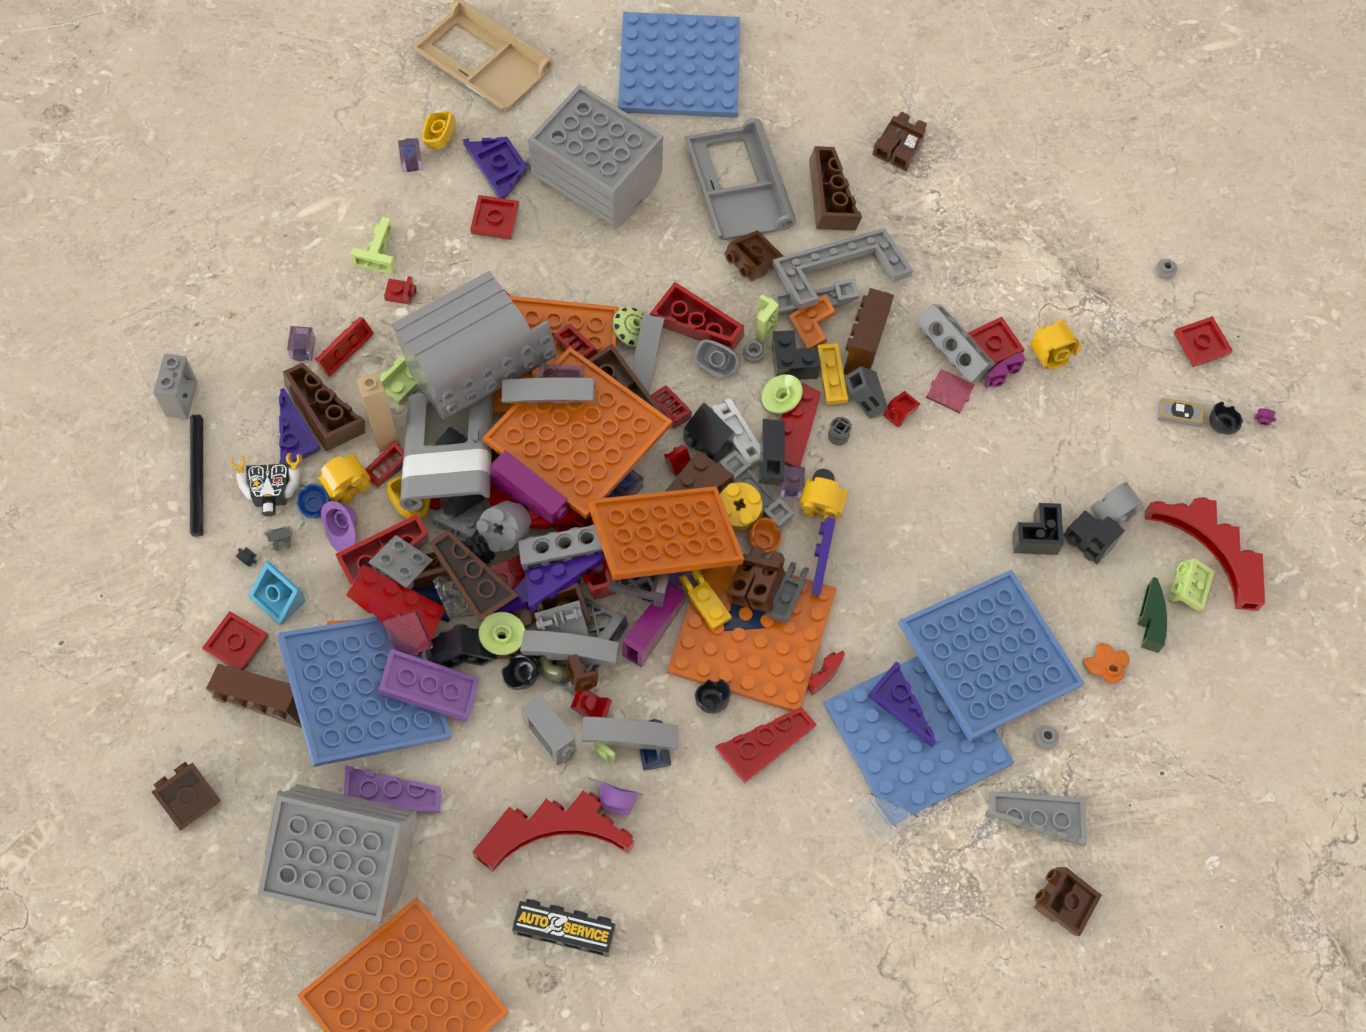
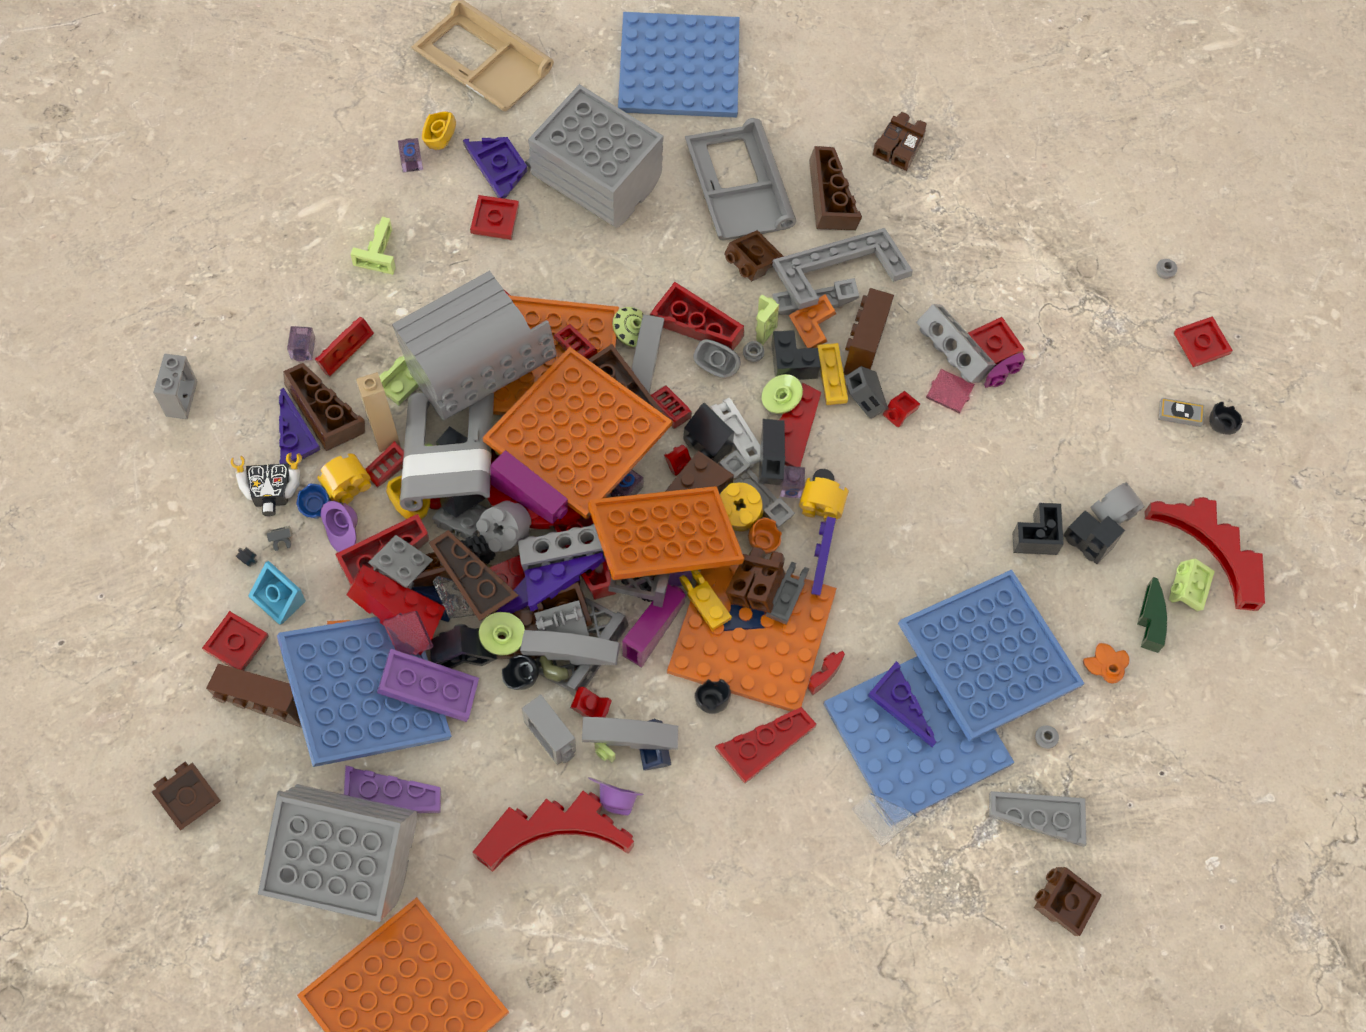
black axle [190,414,203,537] -> none
red bracket [384,276,417,305] -> none
light grey slope [502,378,595,404] -> none
brick [512,899,615,957] -> none
slope [539,363,585,378] -> none
reddish brown bracket [566,654,599,692] -> none
dark grey wheel [828,417,852,446] -> none
yellow brick [1031,319,1081,370] -> none
magenta plate [1255,408,1276,425] -> none

